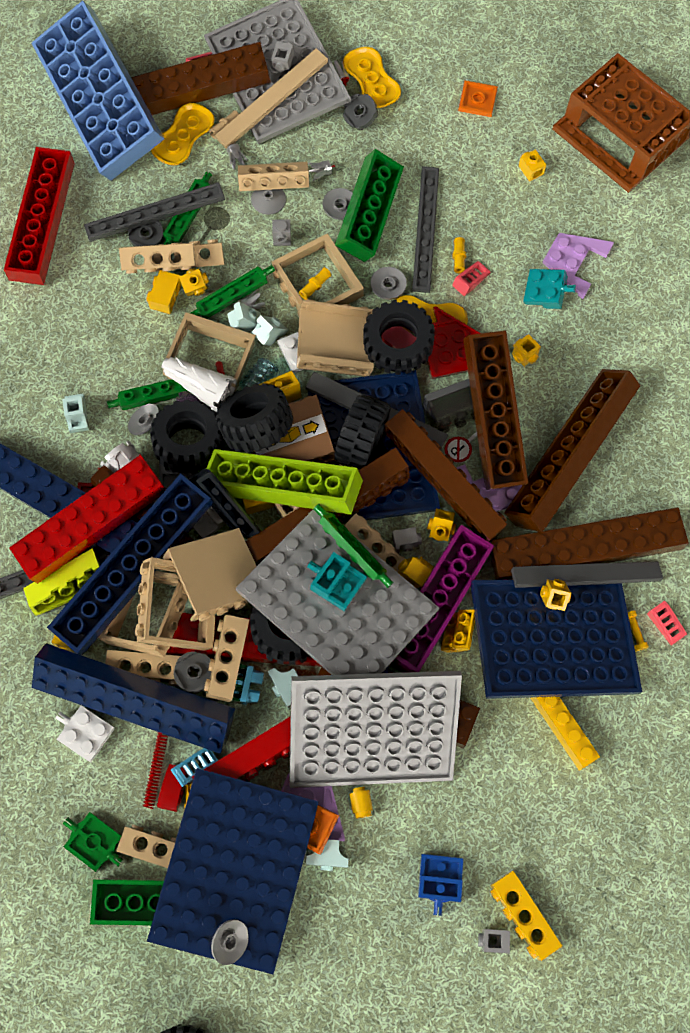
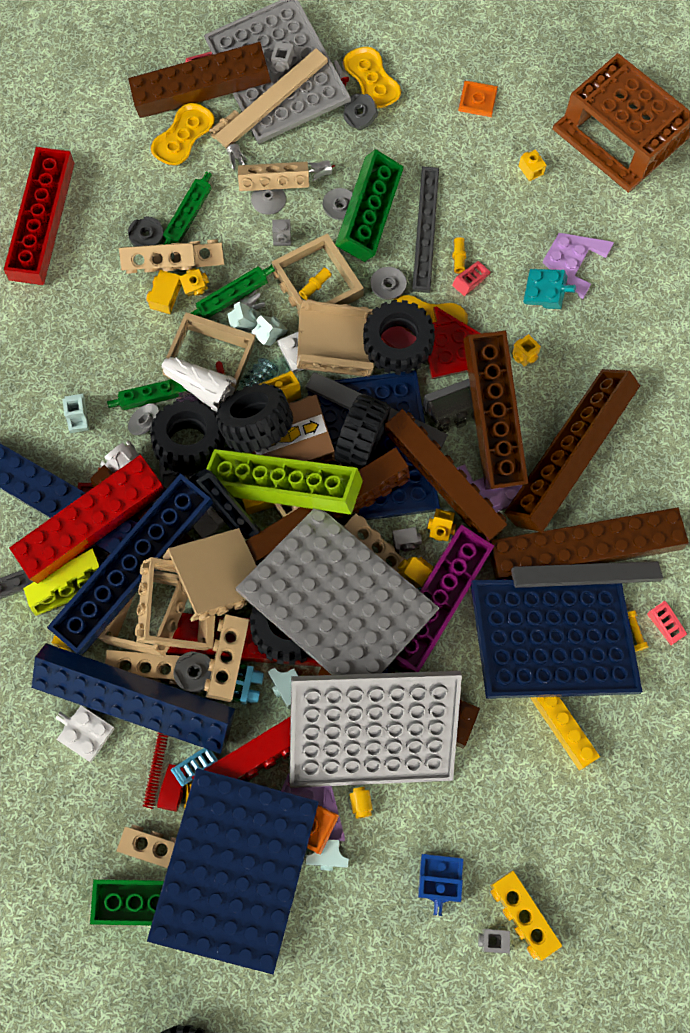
medium blue brick [32,0,165,181] -> none
green plate [63,812,124,872] -> none
dark grey tile [84,182,225,242] -> none
clear smoke piece [199,207,230,244] -> none
light grey dish [211,919,248,965] -> none
teal plate [307,552,367,611] -> none
green plate [313,504,394,588] -> none
yellow slope [441,610,475,653] -> none
piece [444,432,477,463] -> none
yellow brick [540,579,571,611] -> none

